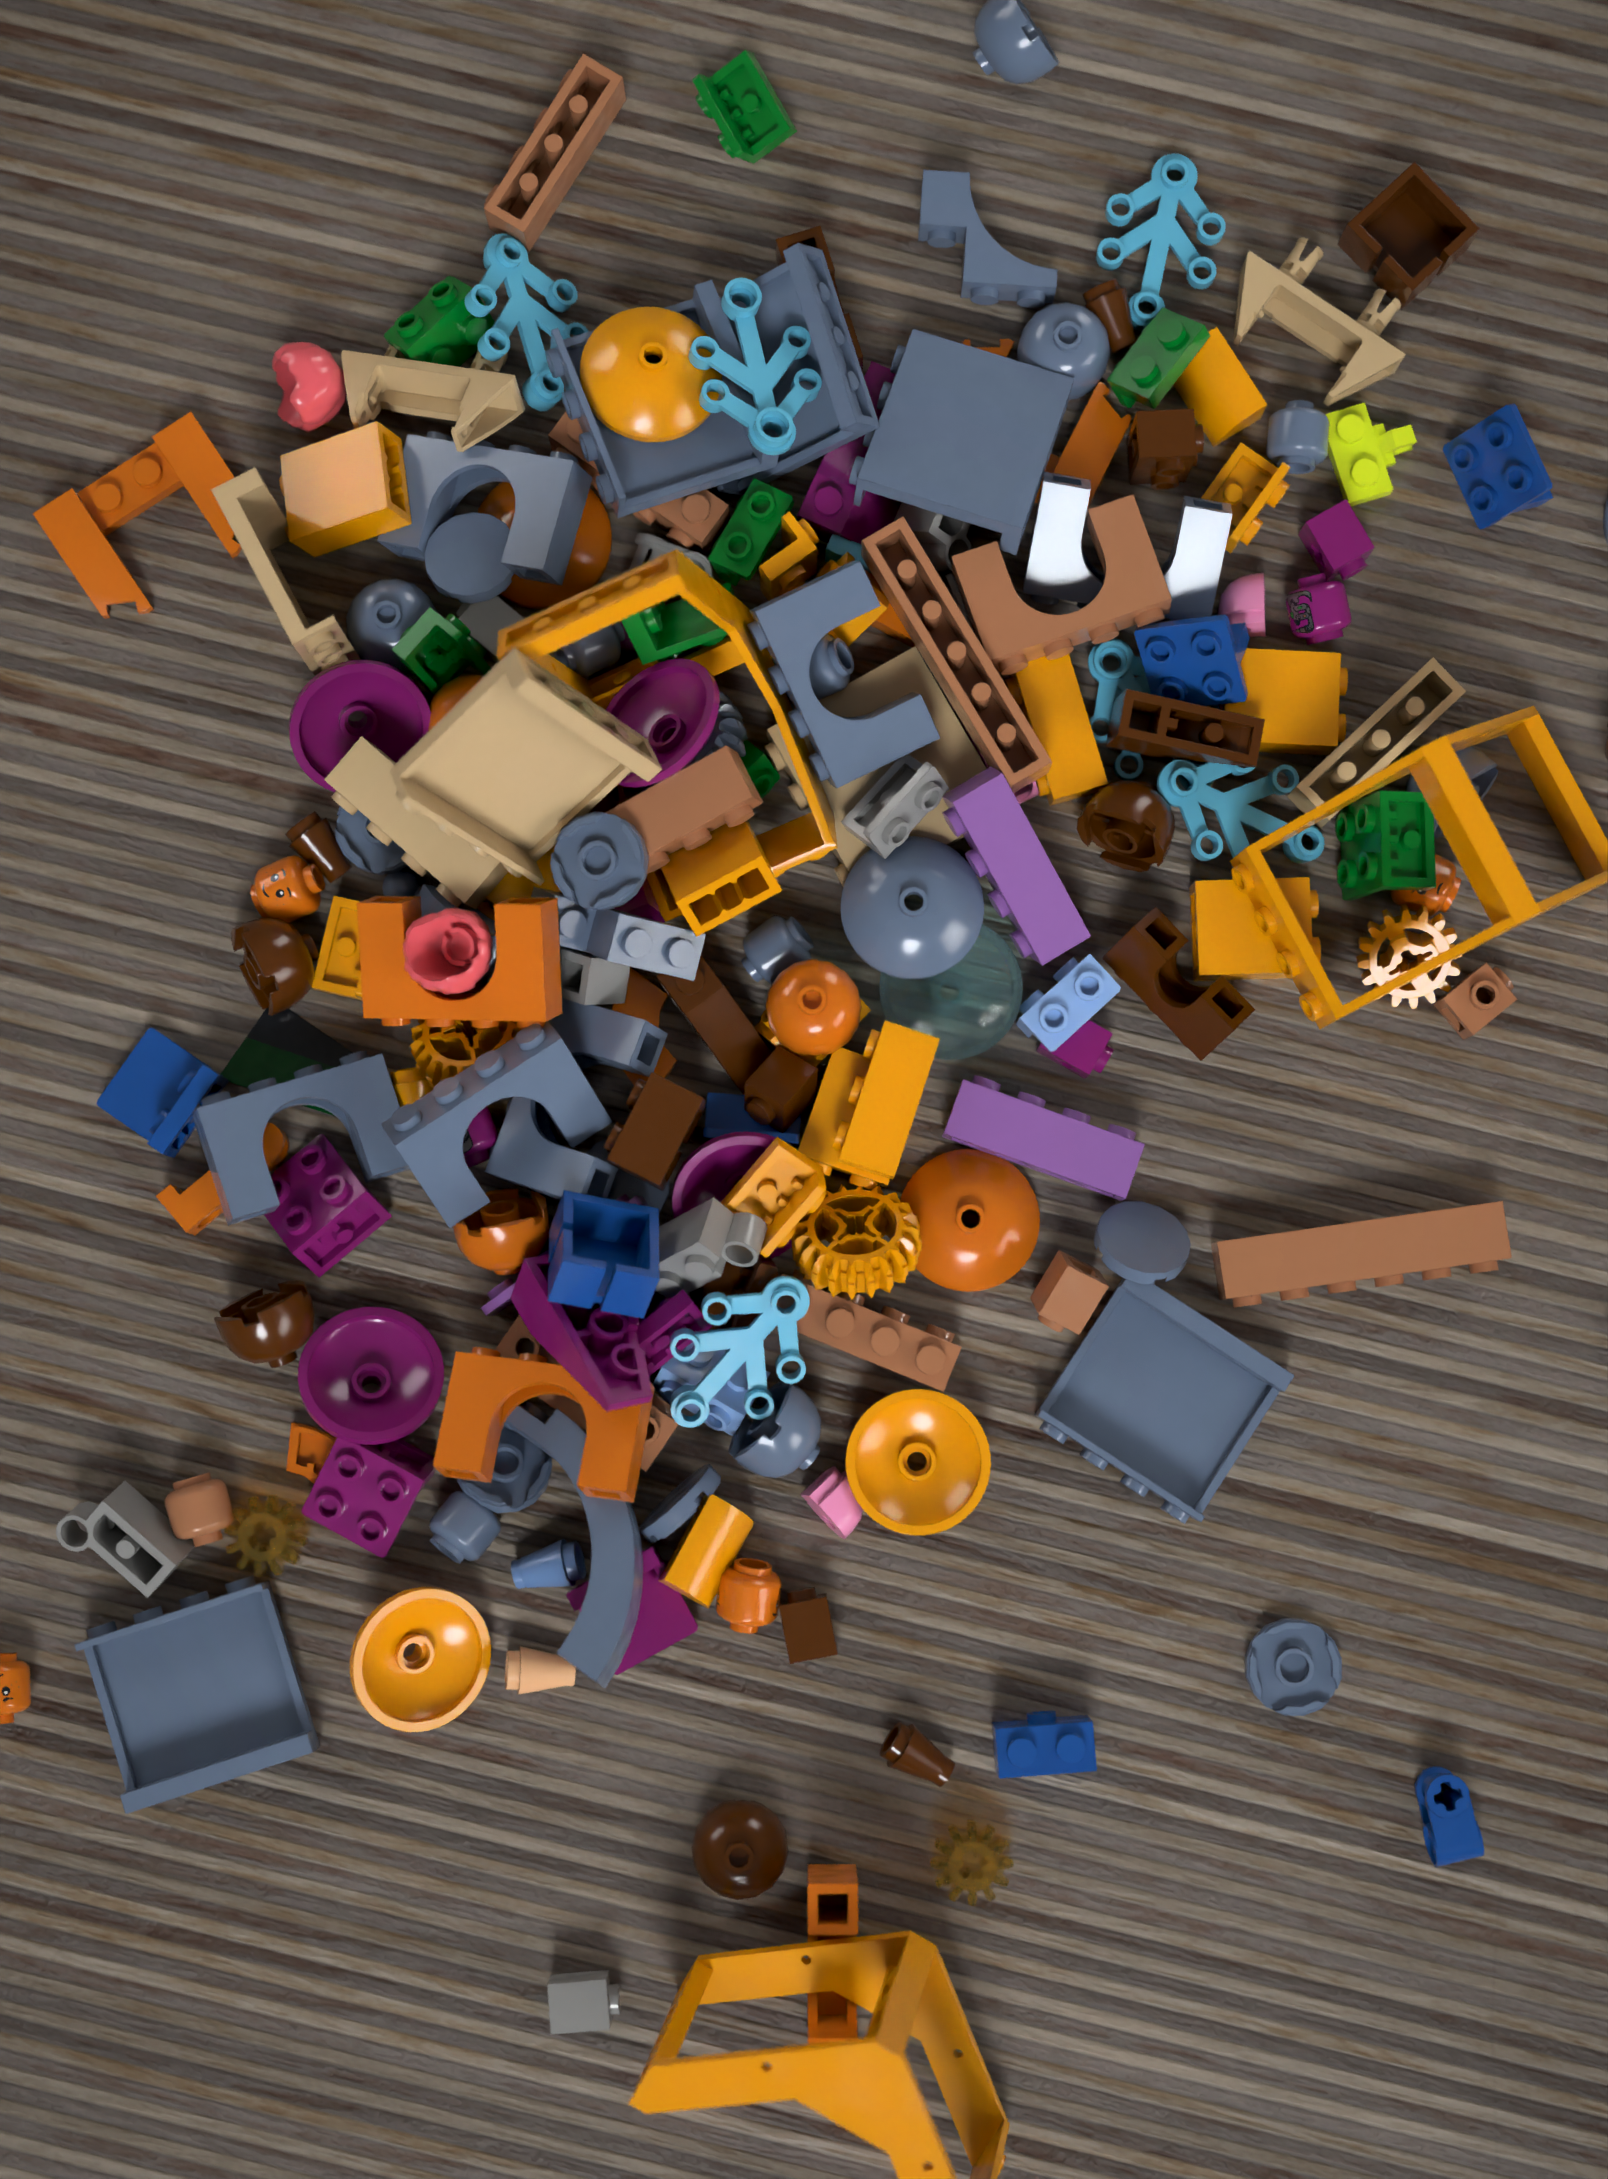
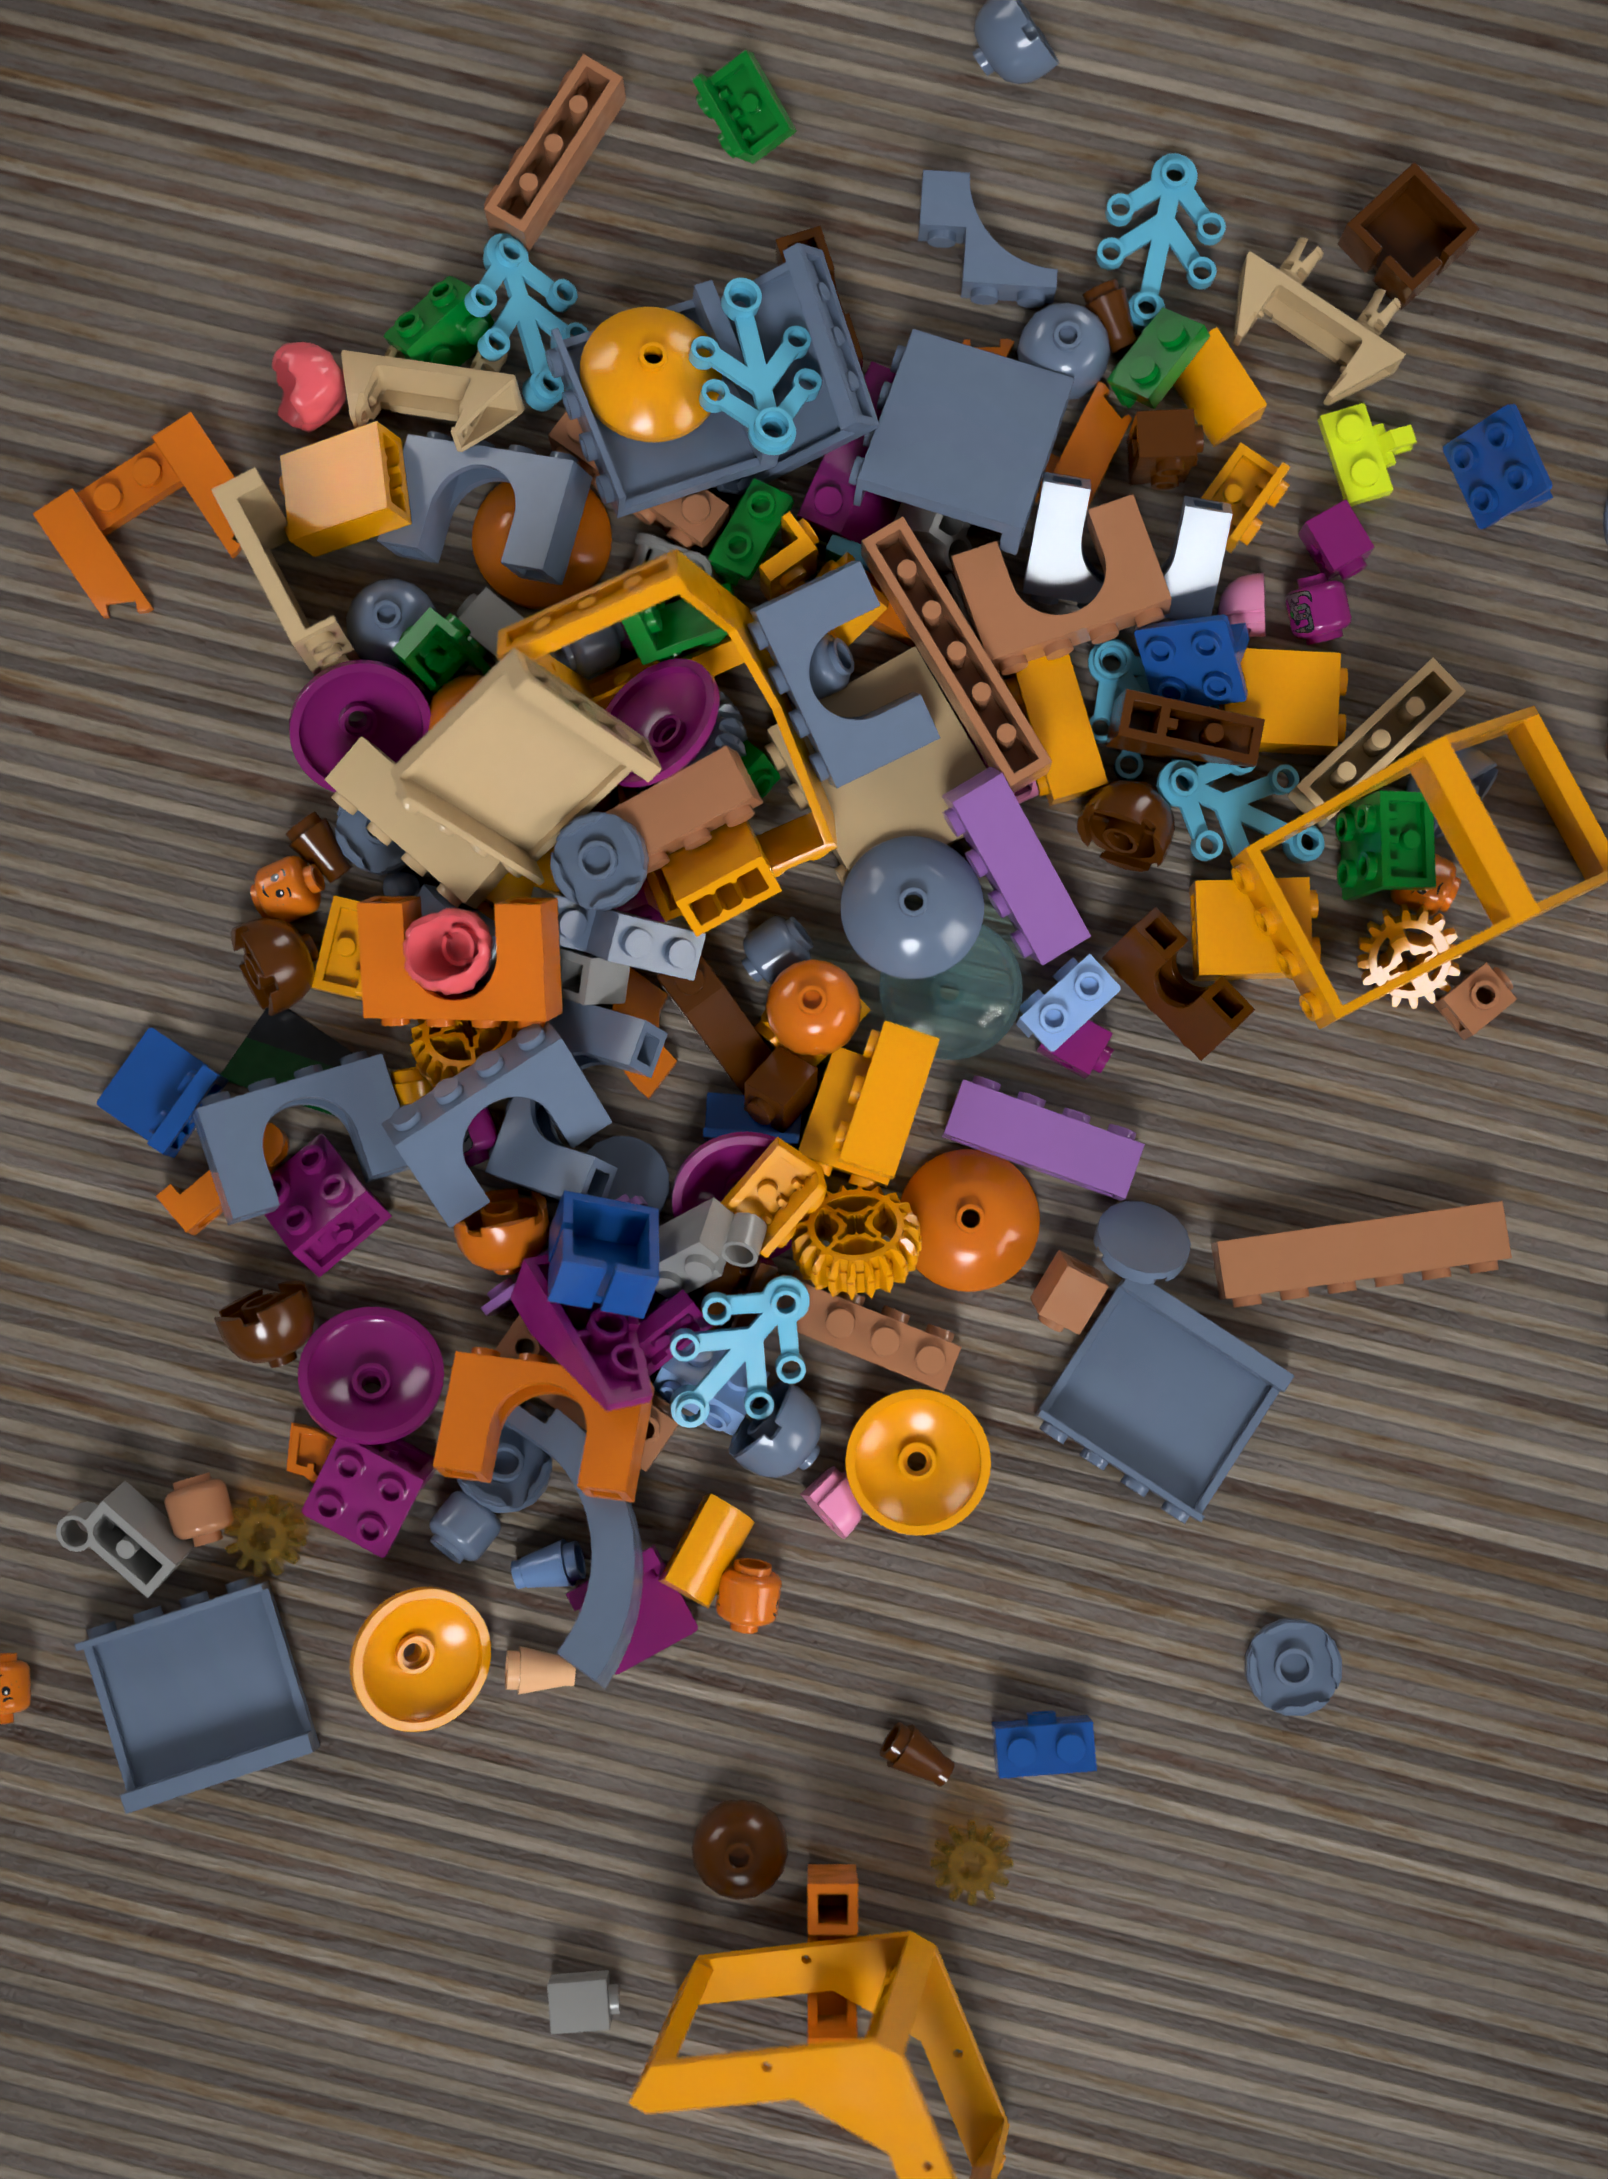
sand blue tile [424,512,514,604] -> none
reddish brown piece [604,1072,706,1191] -> none
sand blue tile [639,1464,721,1543] -> none
reddish brown brick [779,1587,838,1664] -> none
light grey bracket [841,754,950,859] -> none
sand blue head [1266,400,1329,474] -> none
blue piece [1415,1766,1484,1867] -> none

